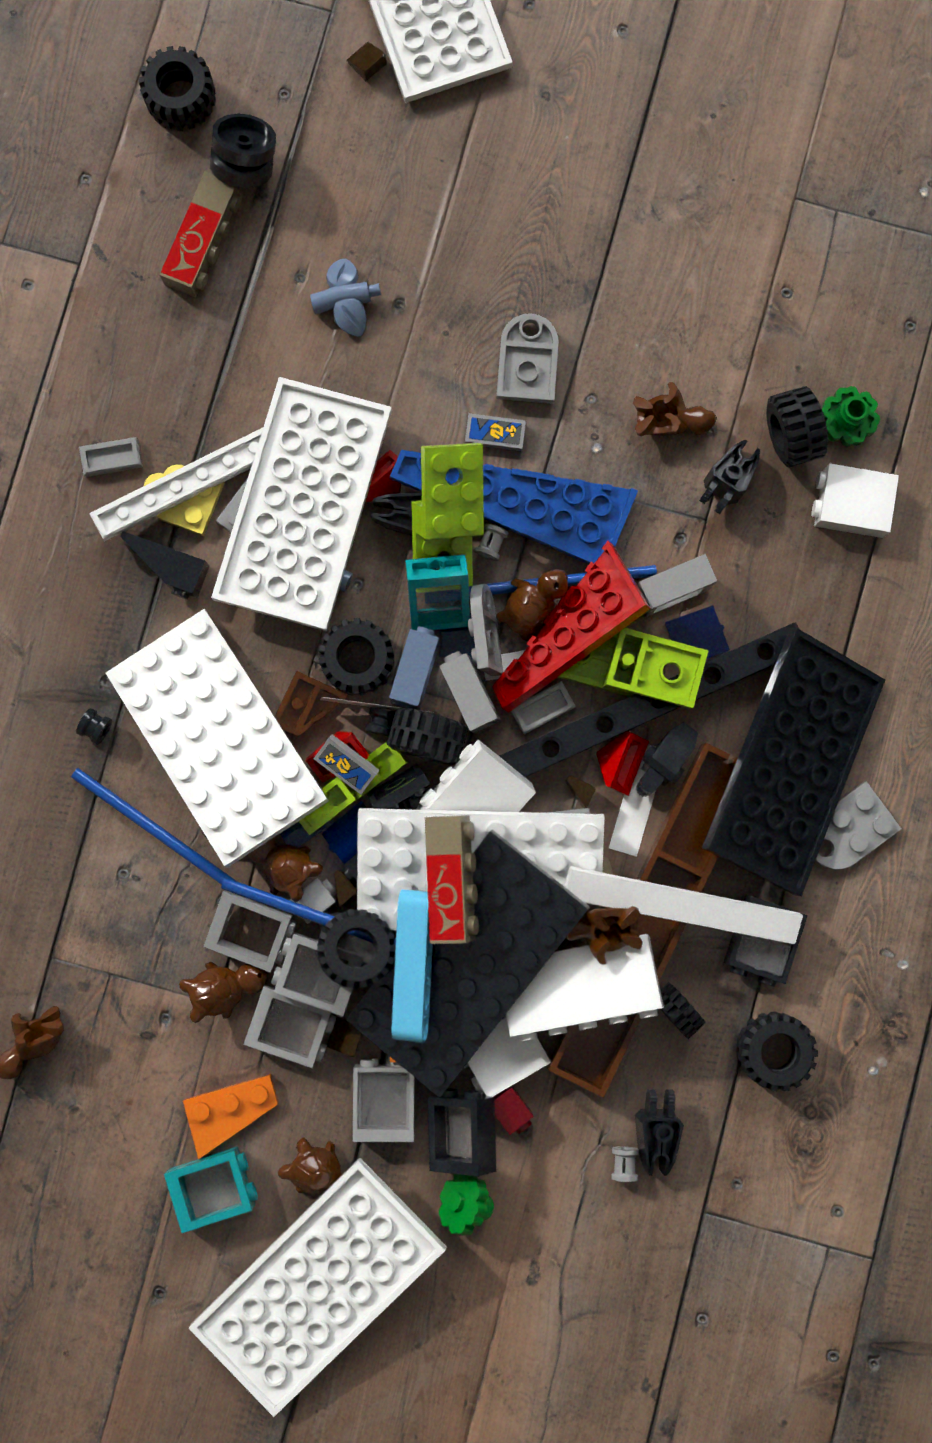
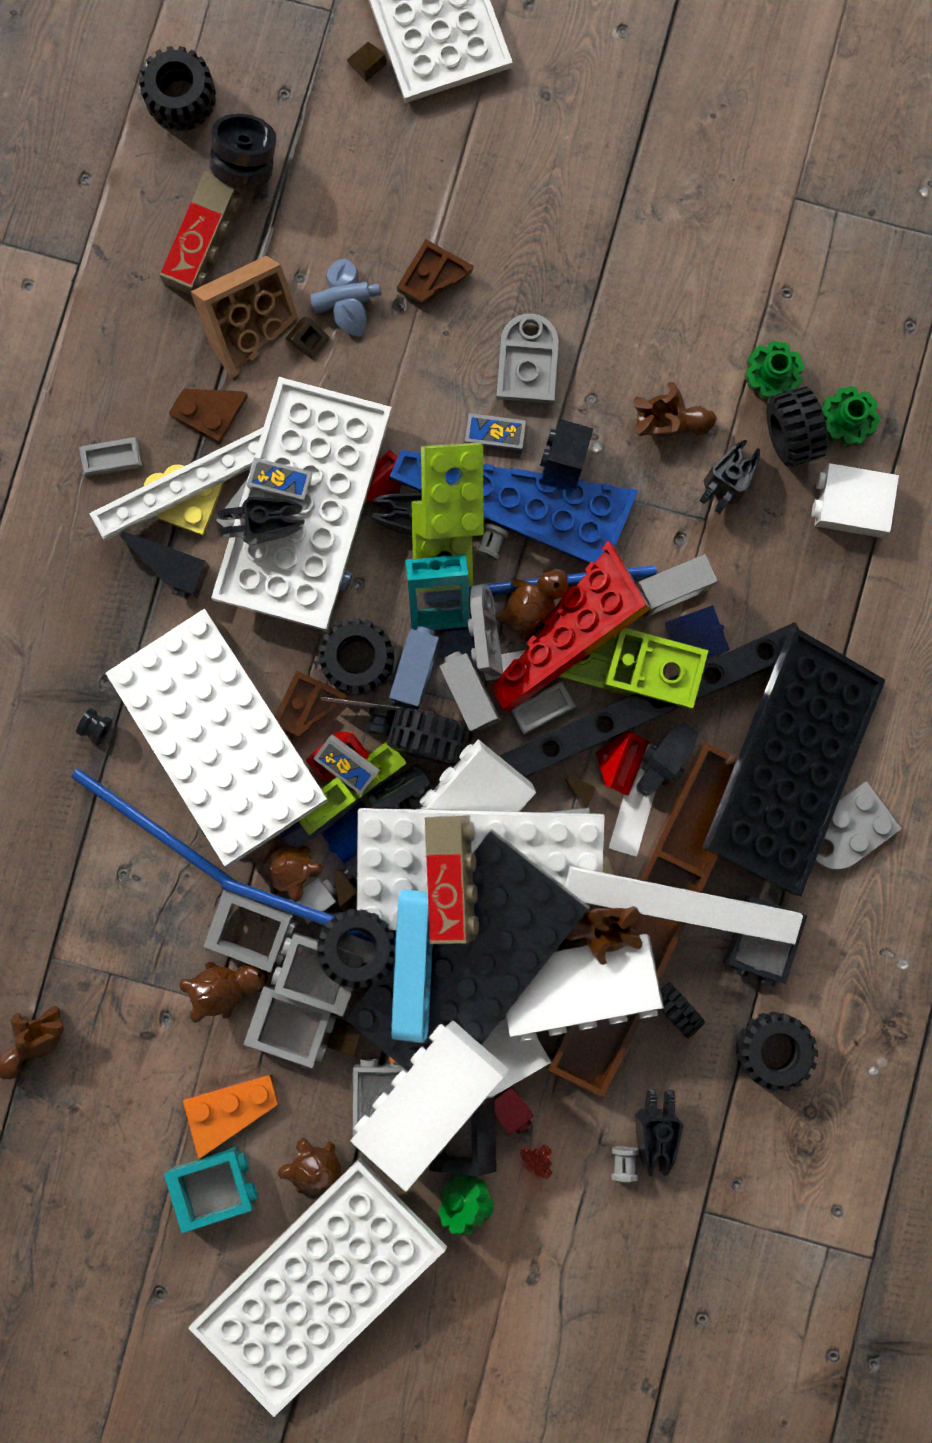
none -> reddish brown wing [169,389,248,444]
none -> medium nougat wedge [191,256,298,379]
none -> black hinge [217,497,305,546]
none -> tile [247,457,313,503]
none -> dark brown slope [286,317,330,359]
none -> white brick [351,1020,509,1191]
none -> reddish brown wing [397,239,474,305]
none -> clear red plant [520,1145,552,1179]
none -> black brick [540,419,594,489]
none -> green plant [744,341,805,400]

